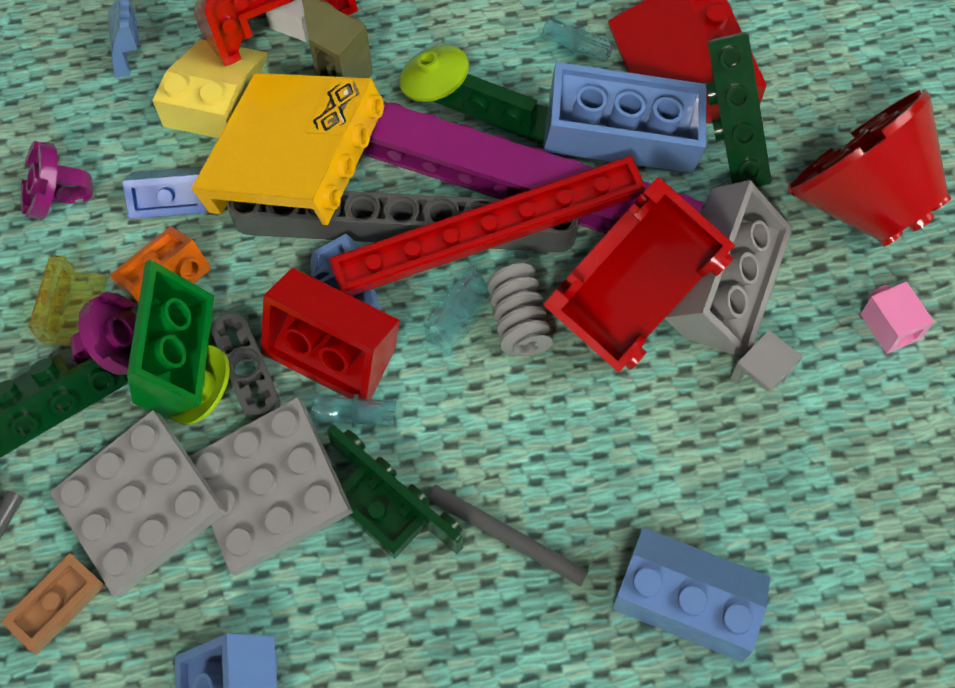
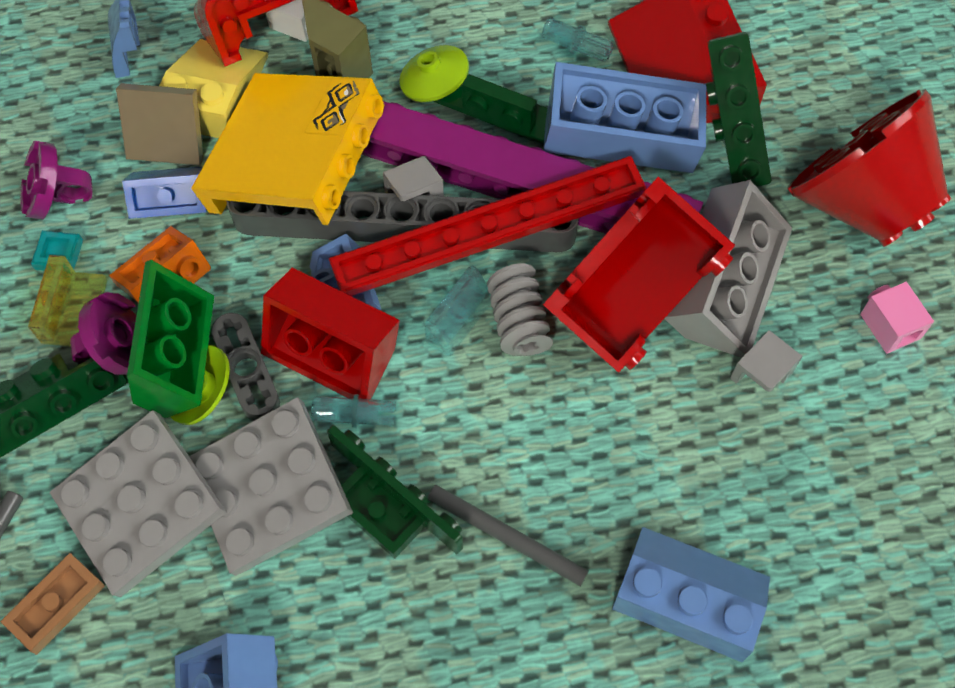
none -> teal tile [31,230,83,274]
none -> dark tan tile [116,83,203,165]
none -> light grey panel [383,156,444,201]

